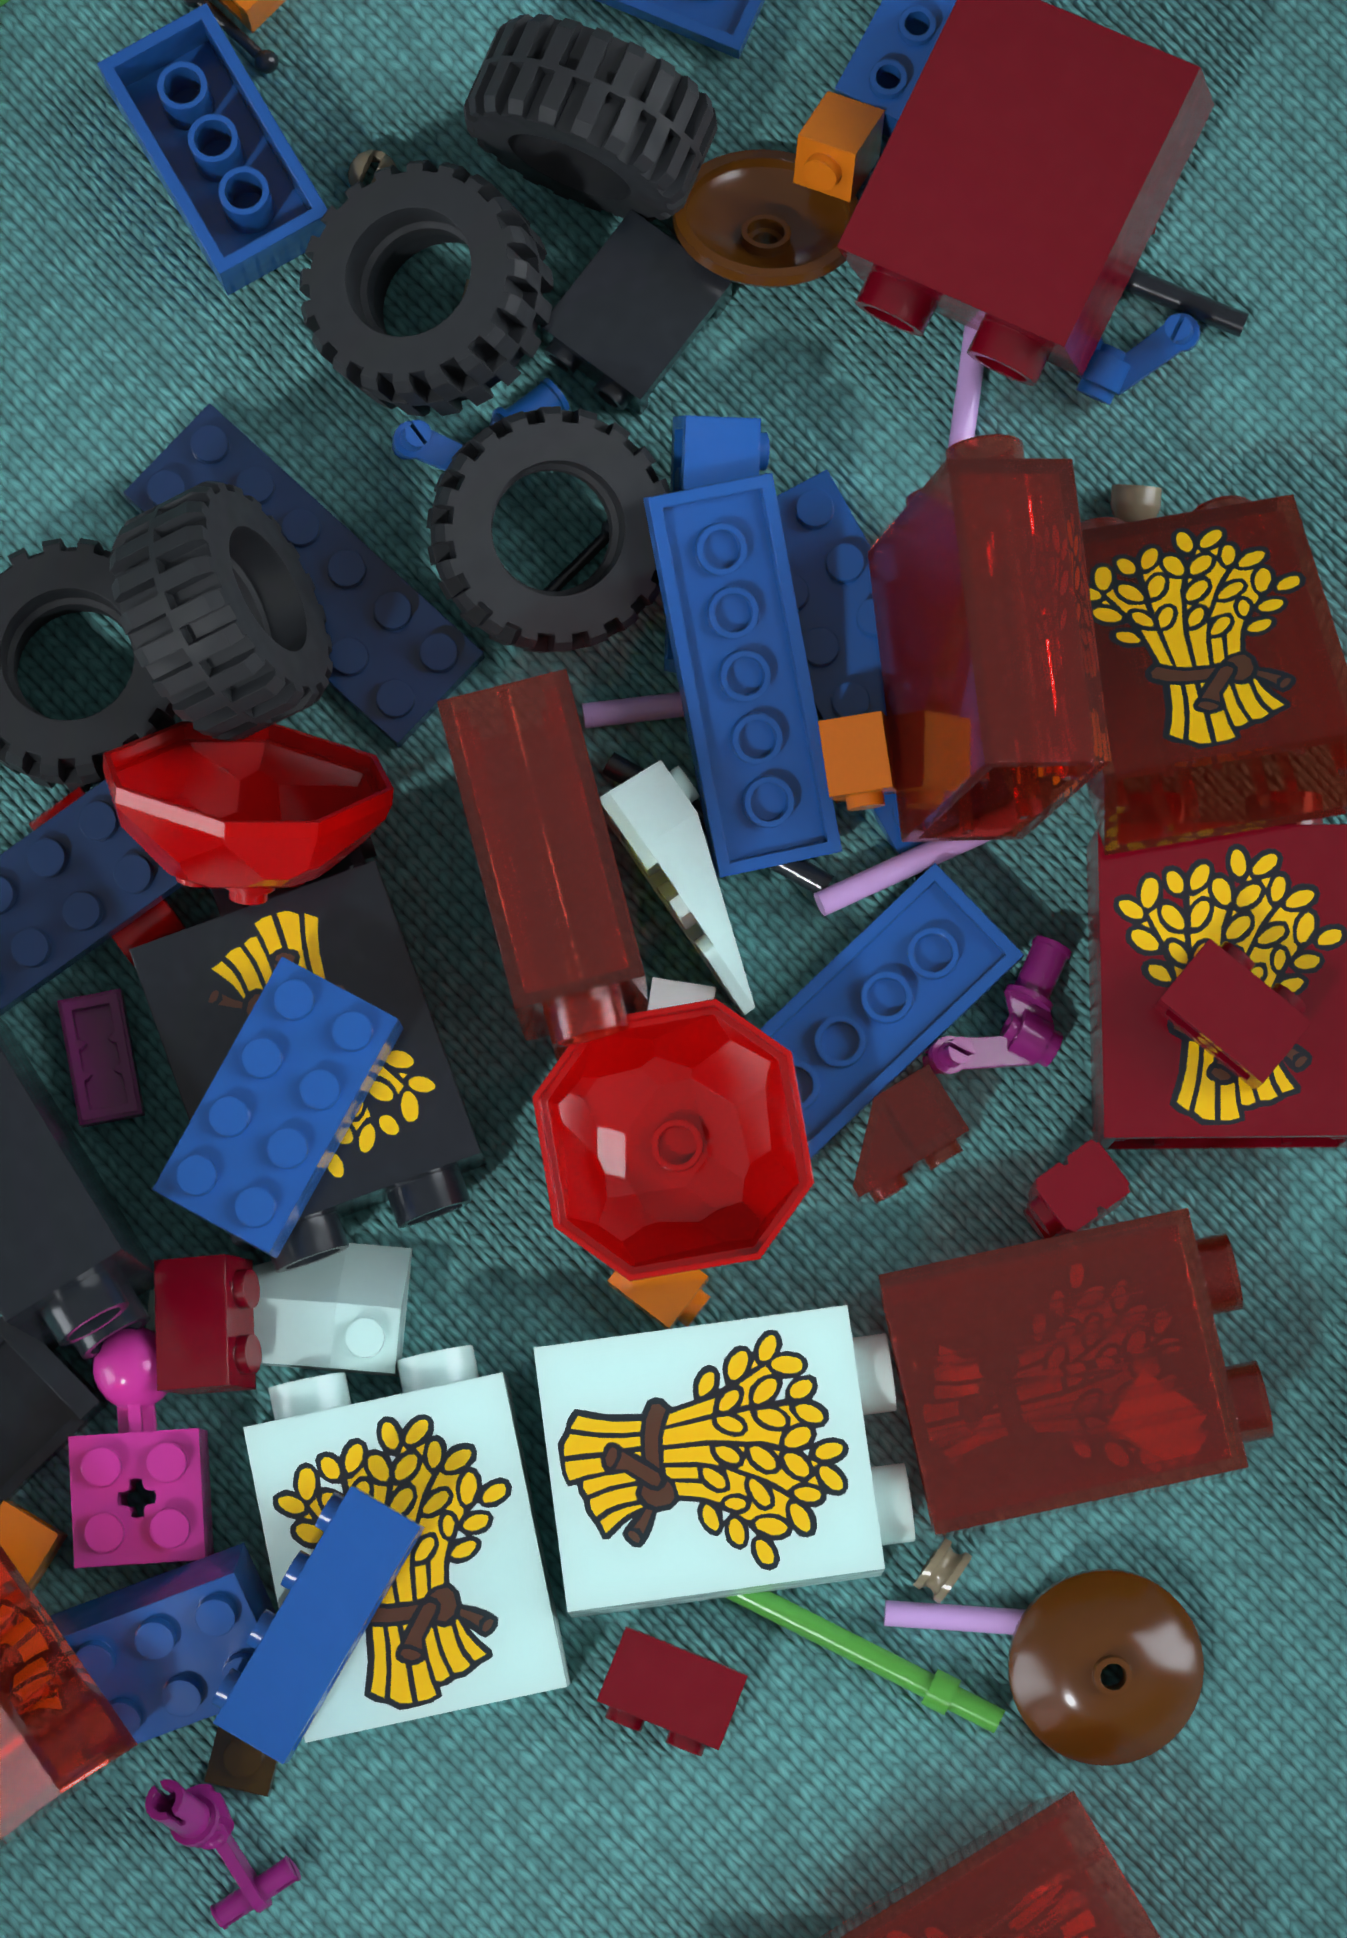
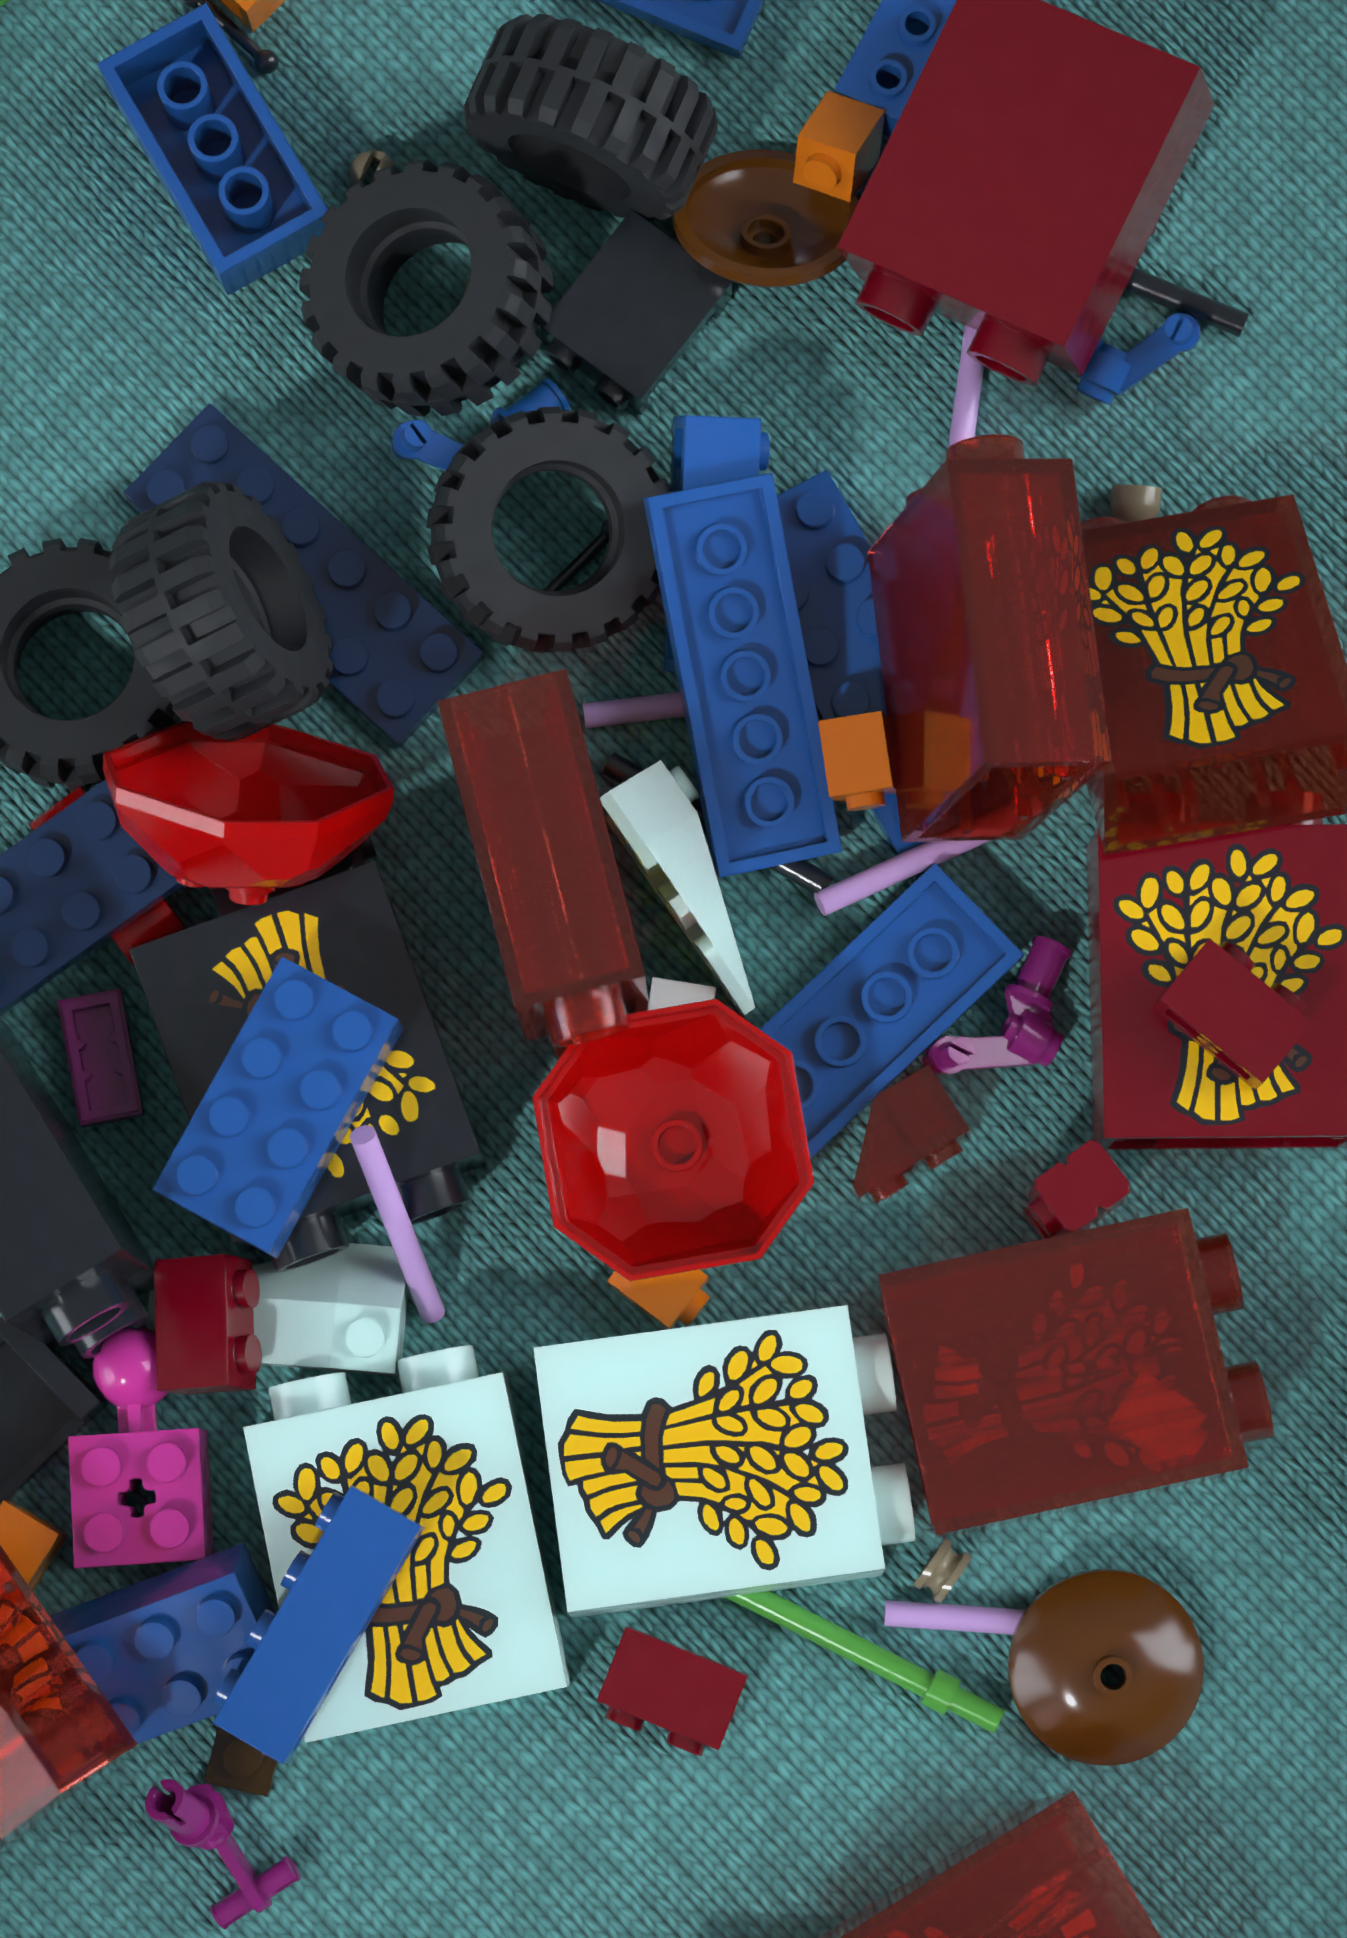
none -> lavender bar [350,1125,445,1323]

